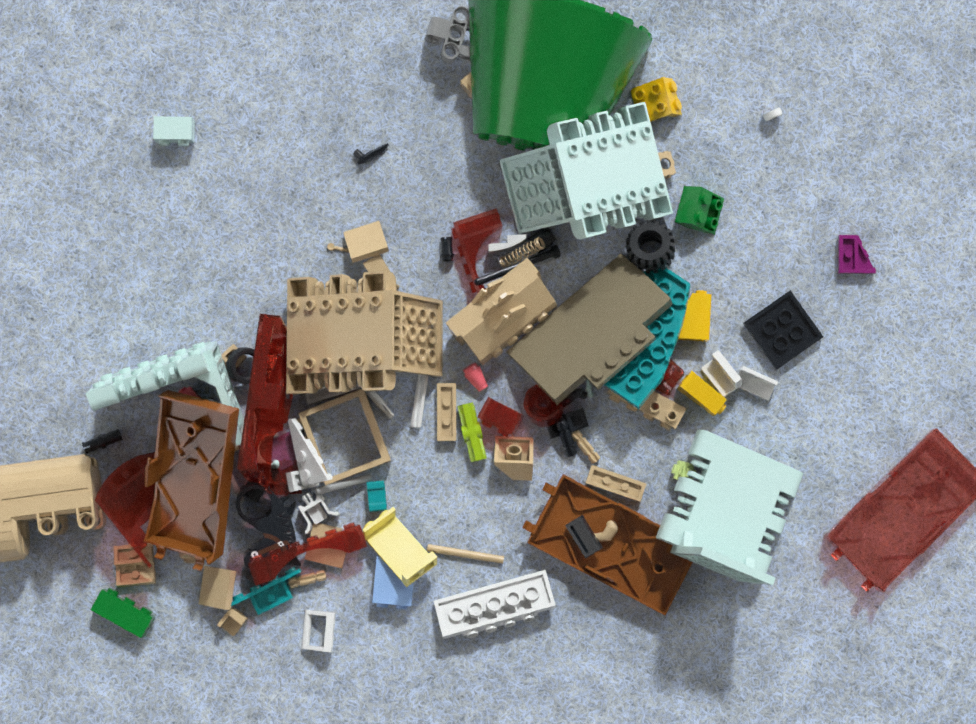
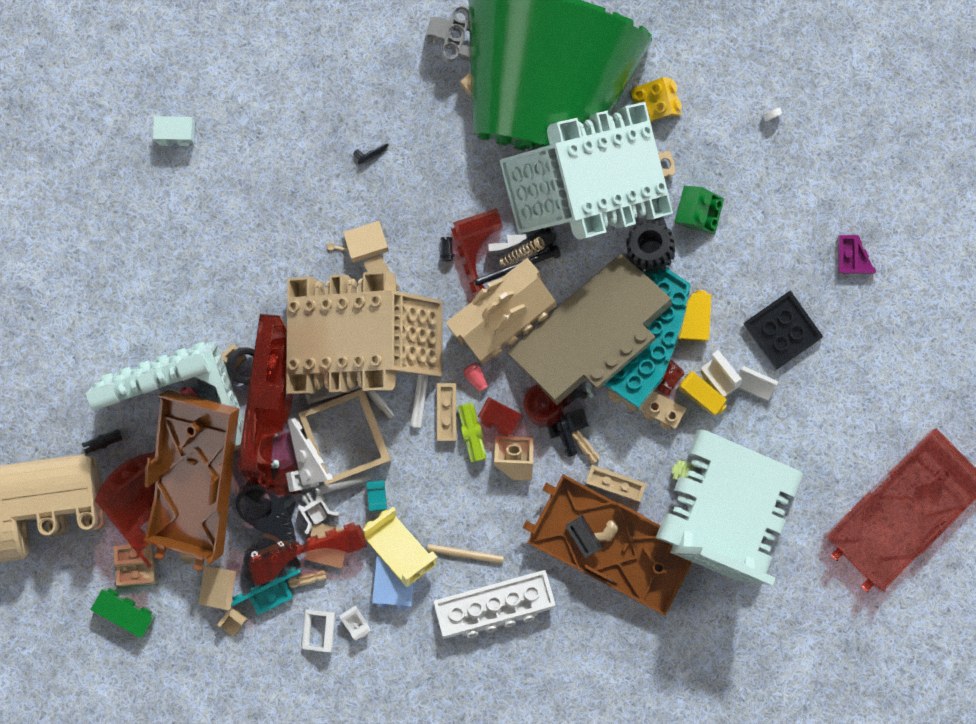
none -> white bracket [339,605,371,641]

